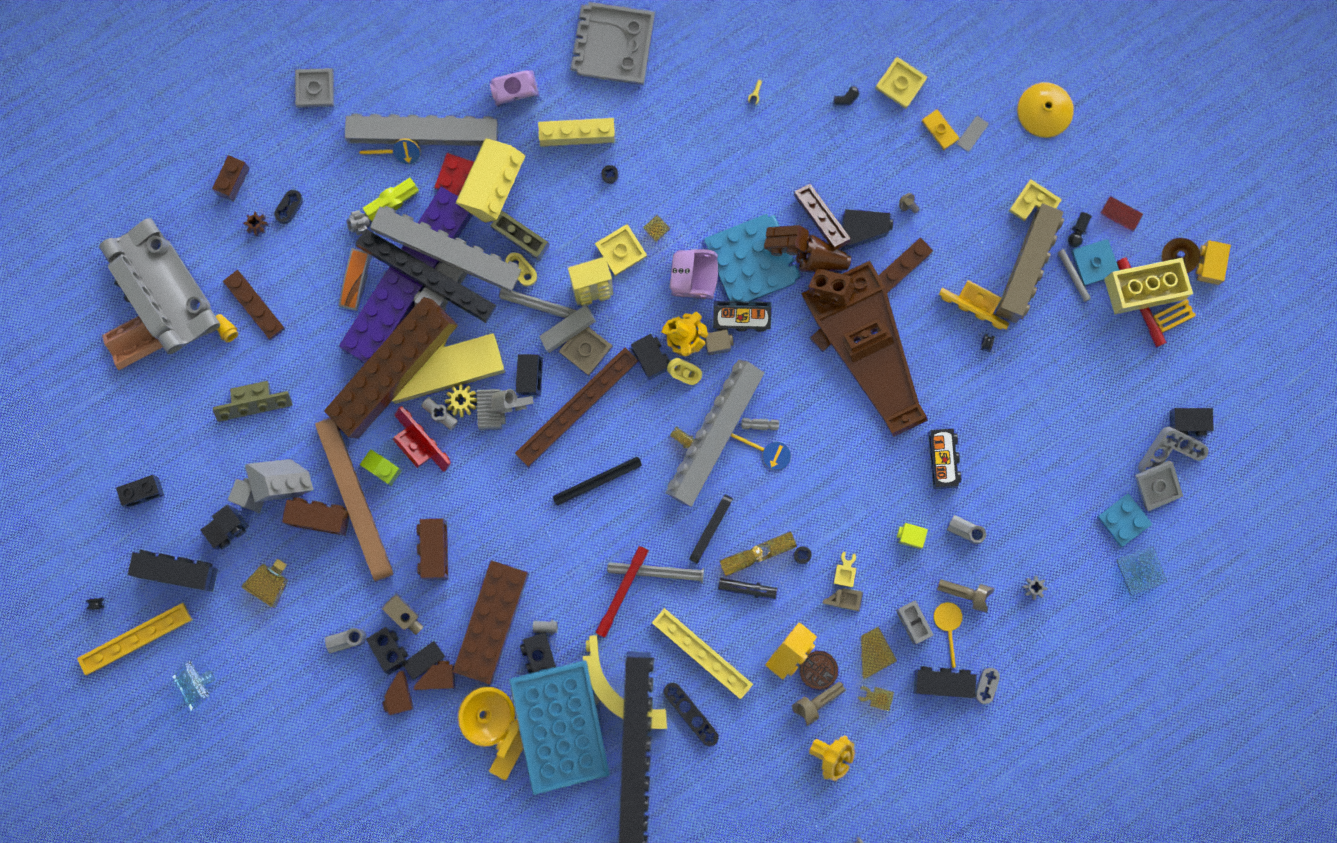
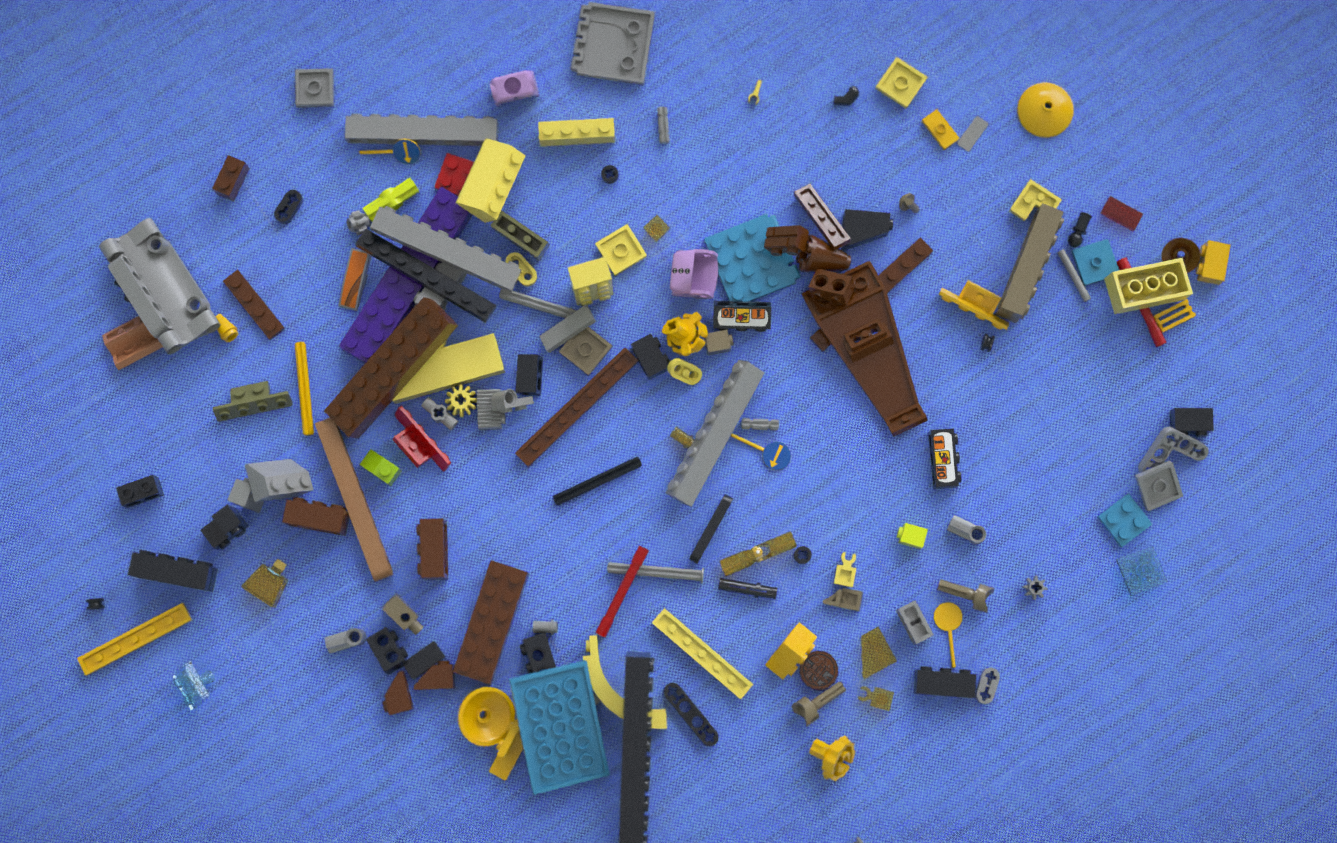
reddish brown gear [243,211,269,237] -> none
none -> yellow axle [294,342,314,436]
none -> light grey axle [657,107,670,144]

